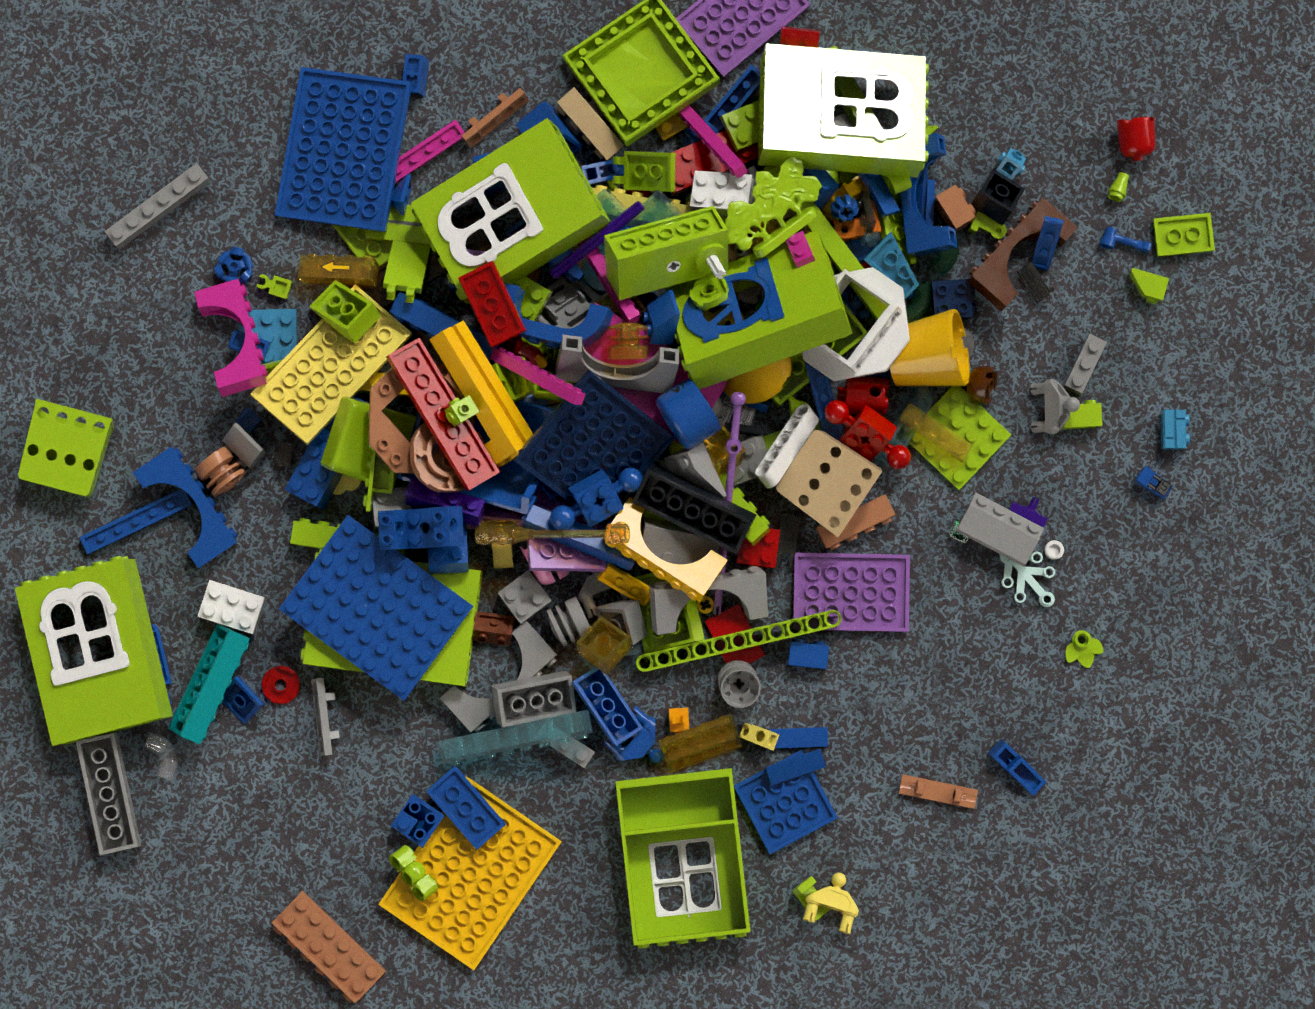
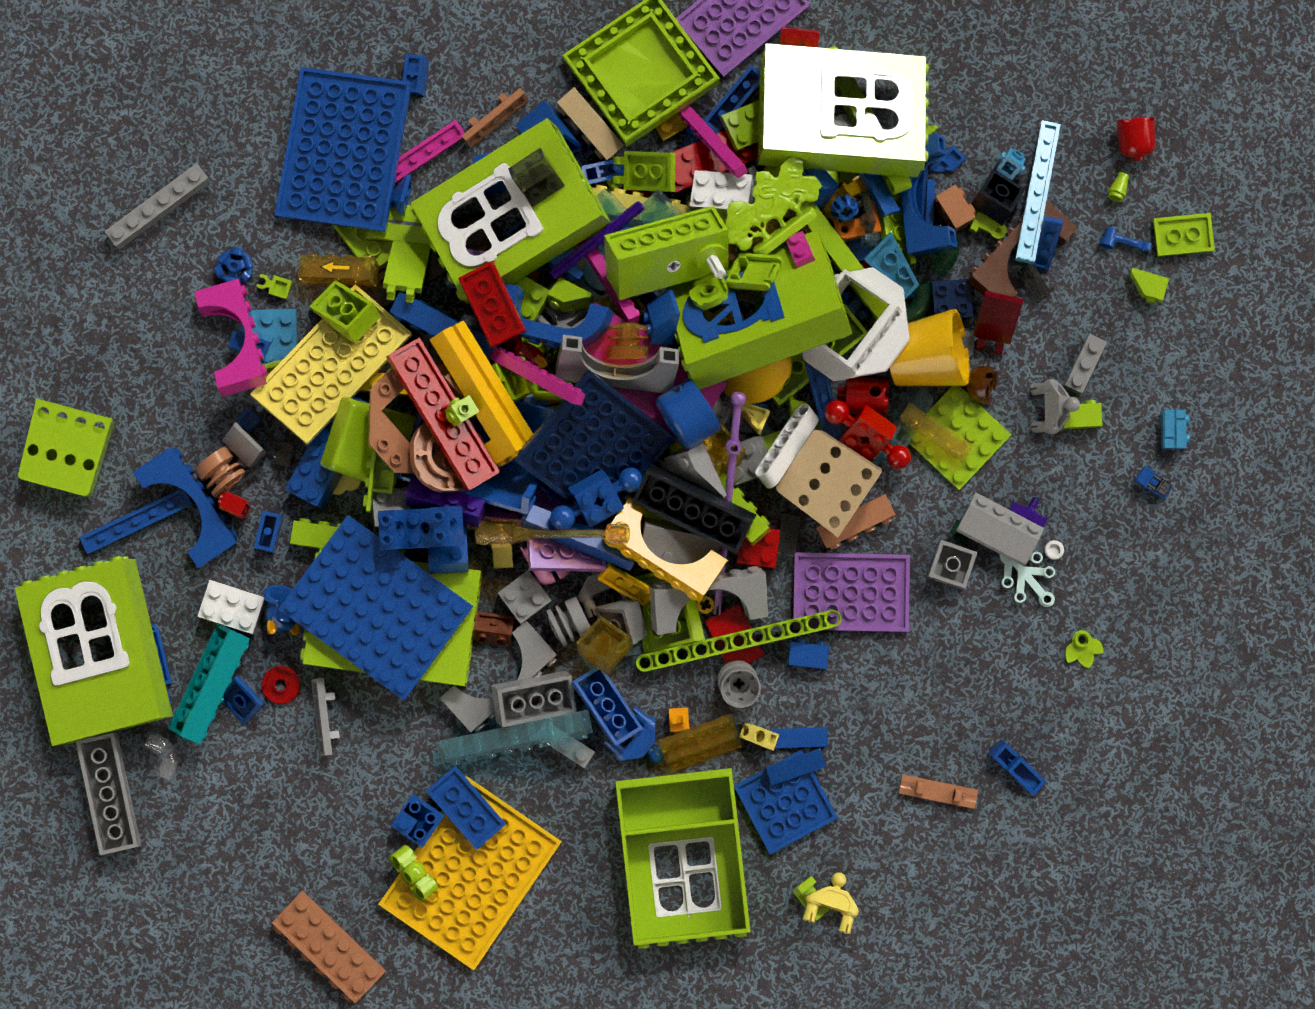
none -> red brick [218,491,251,520]
none -> blue brick [254,511,284,554]
none -> blue hair [263,585,299,636]
none -> clear smoke slope [508,147,565,207]
none -> lime slope [548,278,593,313]
none -> lime container [726,253,783,291]
none -> light yellow tile [741,404,770,435]
none -> light grey brick [927,540,977,590]
none -> blue tile [928,145,966,172]
none -> dark red tile [973,291,1023,355]
none -> tile [1015,120,1061,264]

